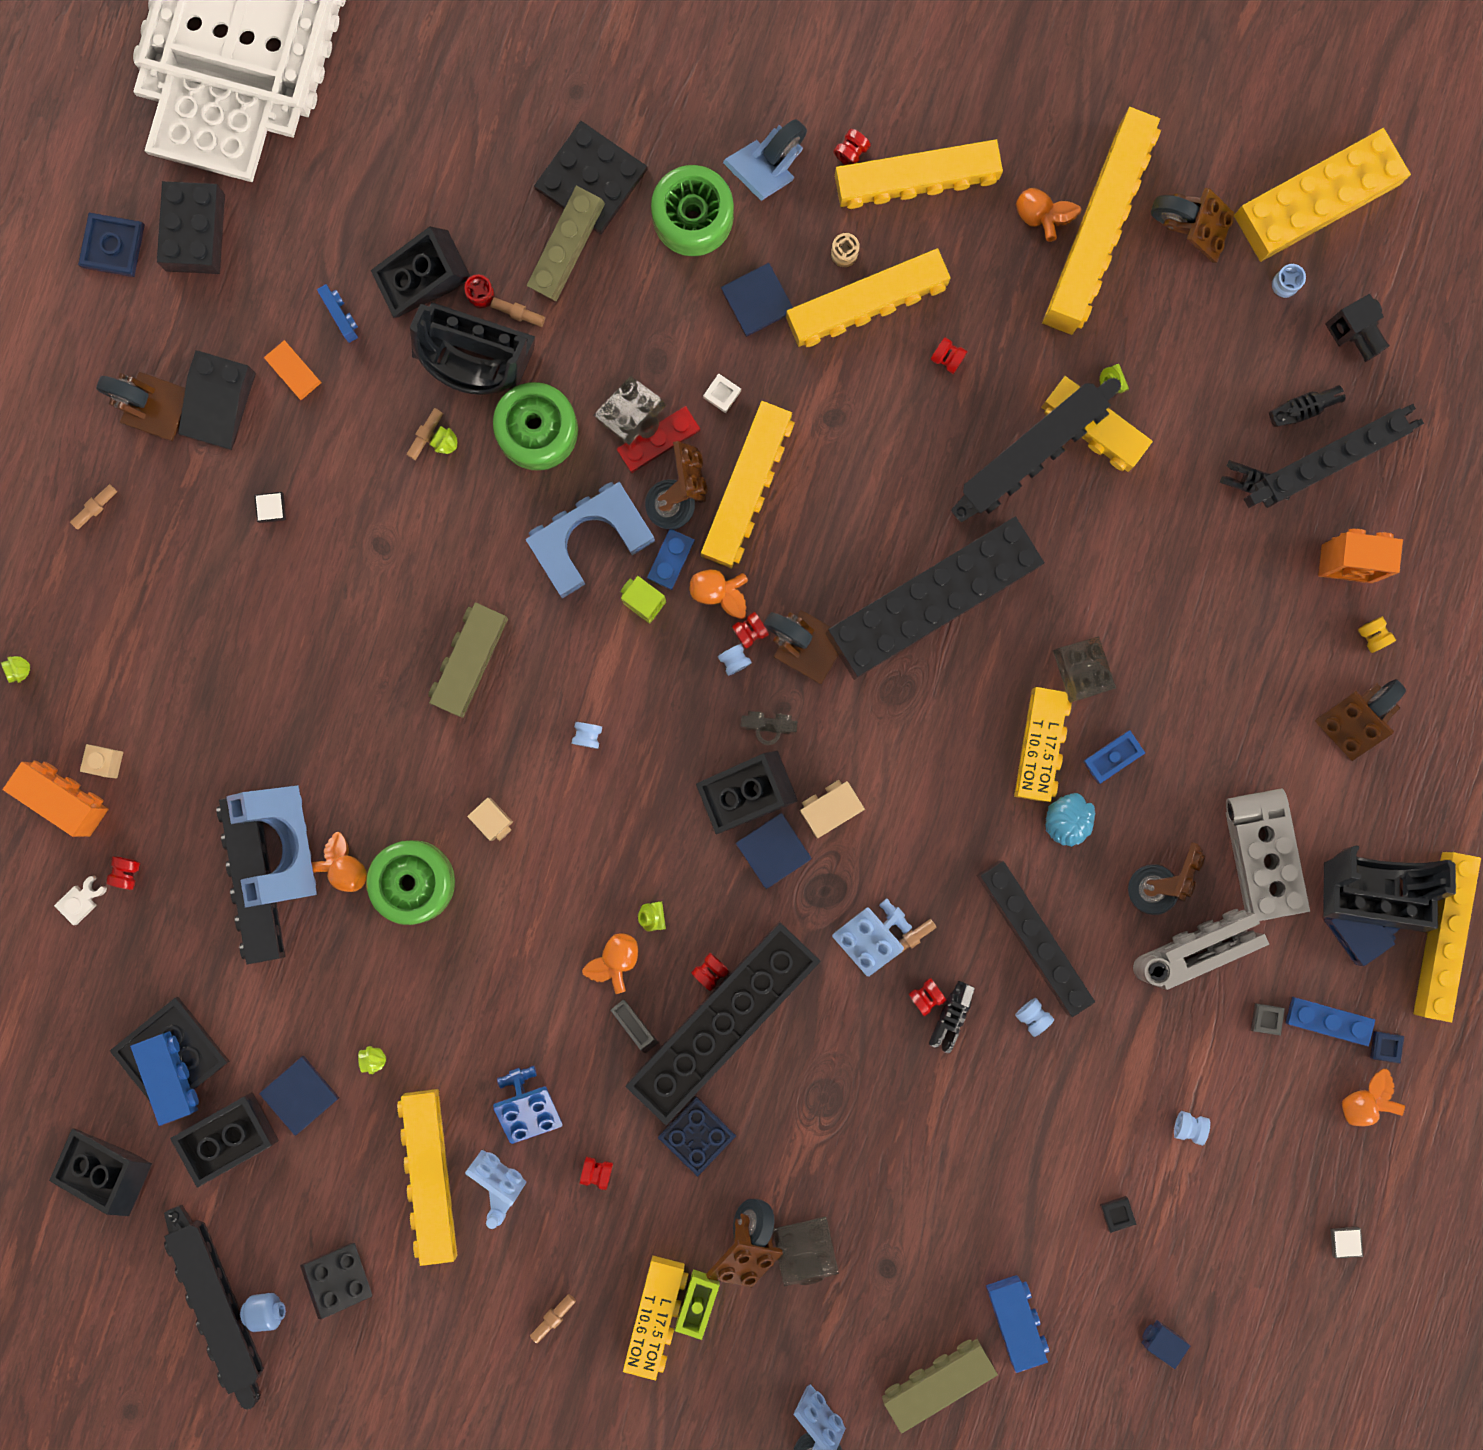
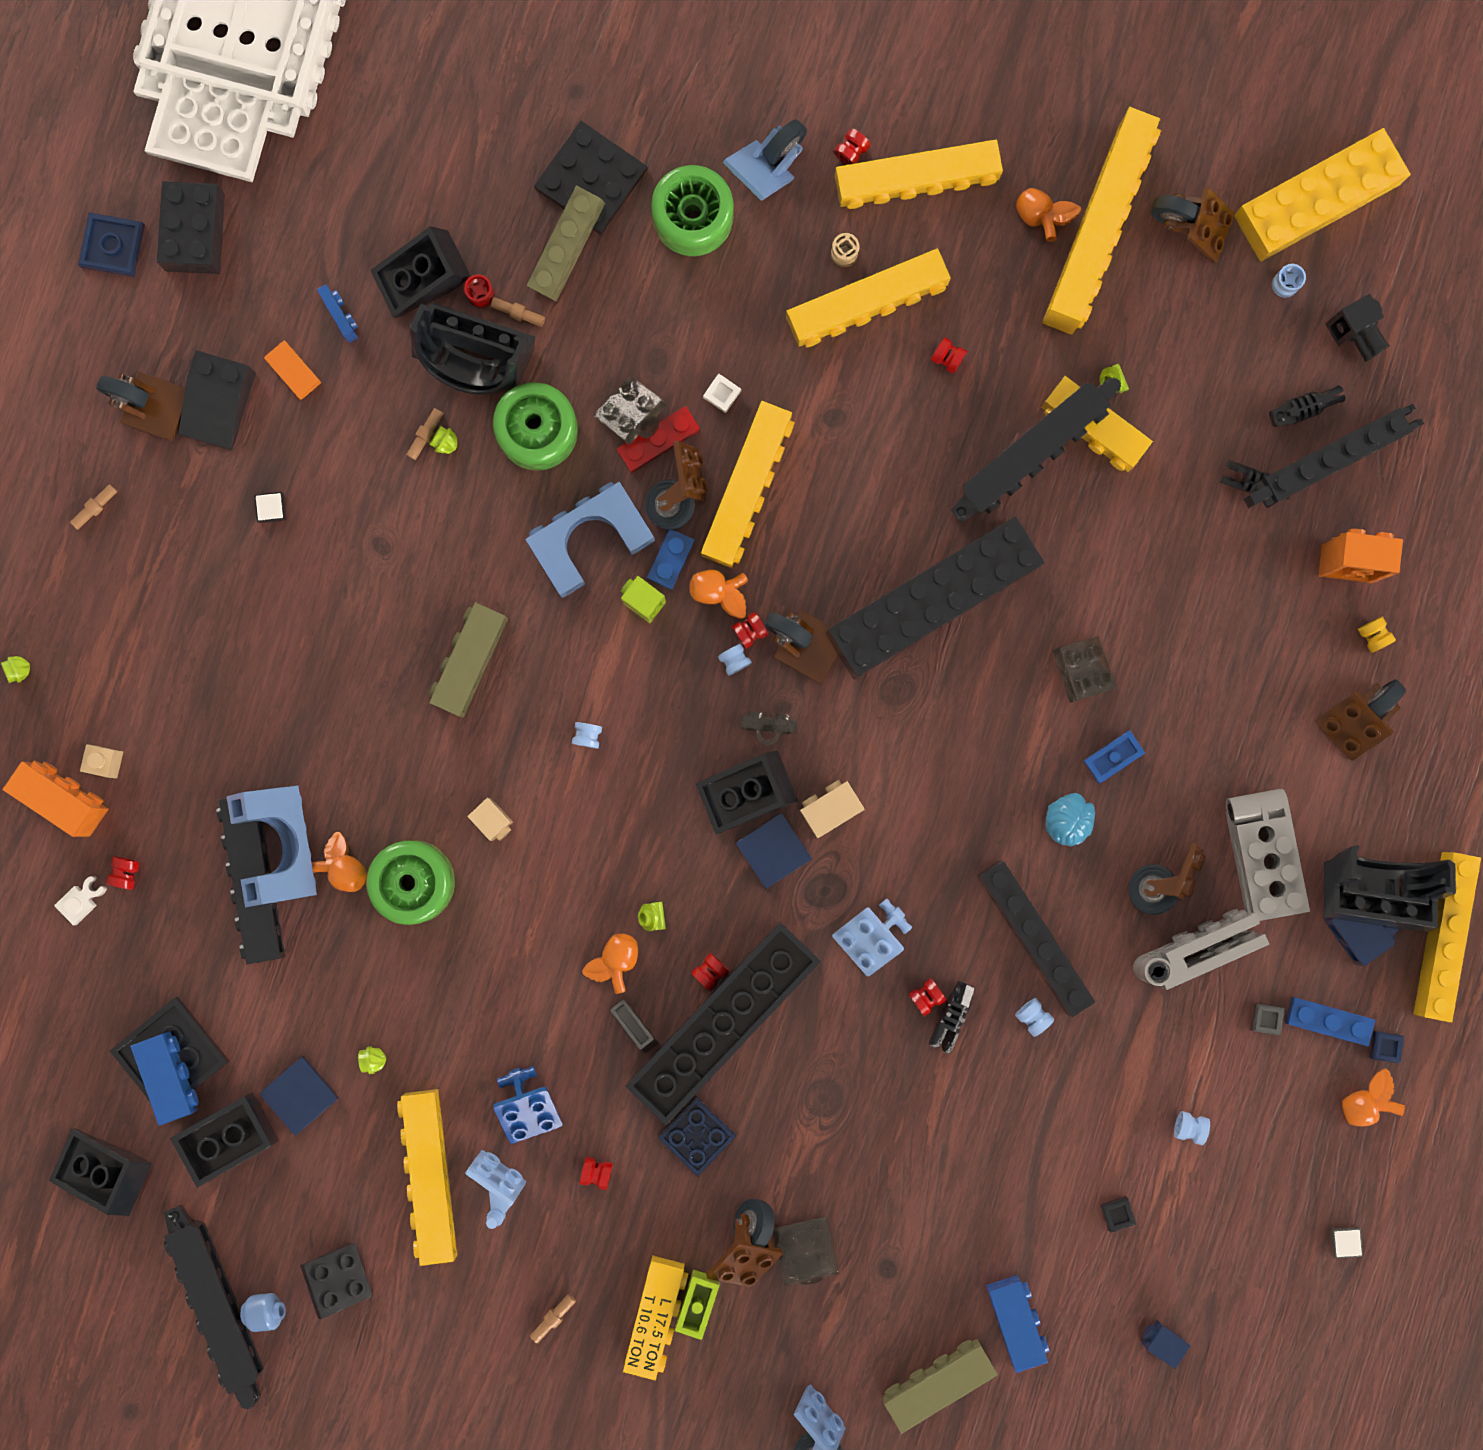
dark blue tile [721,263,793,337] -> none
medium nougat bar [894,918,937,958] -> none
yellow brick [1014,687,1072,802] -> none

